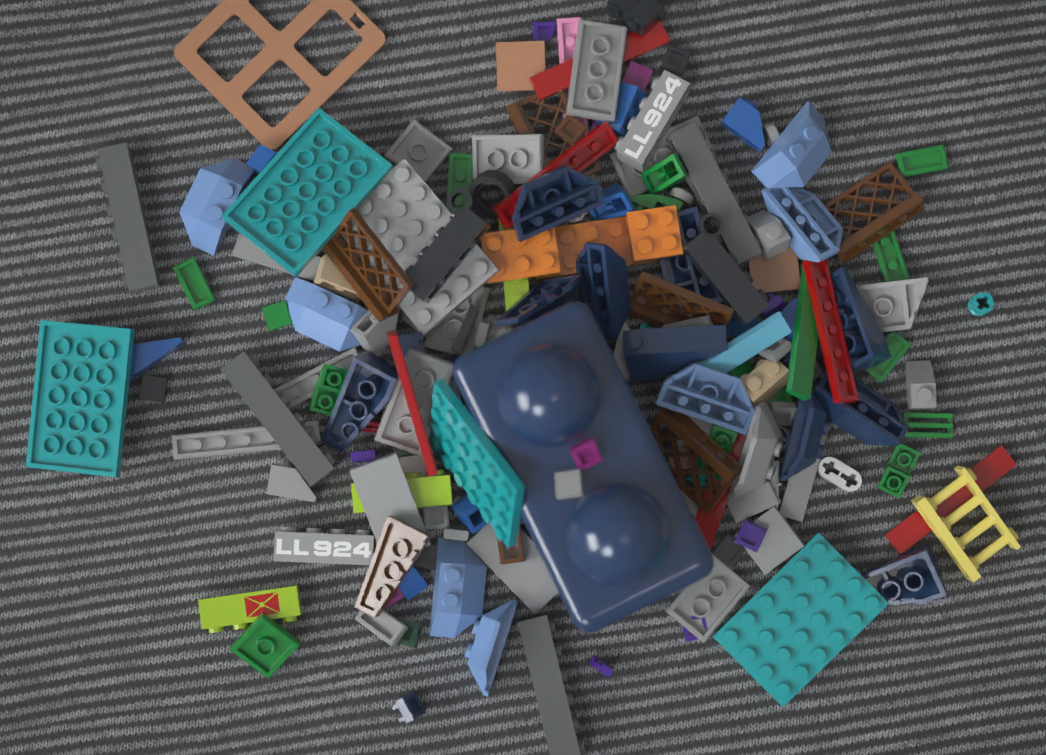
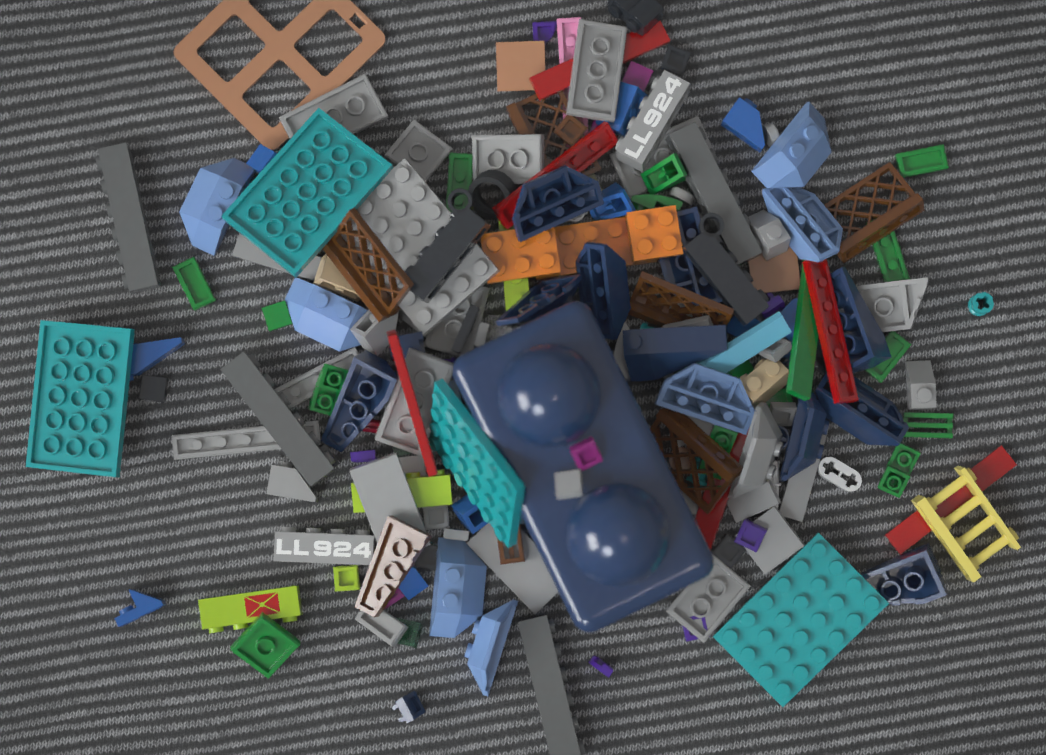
none -> blue slope [114,589,167,627]
none -> light grey tile [279,73,388,139]
none -> lime tile [333,565,360,592]

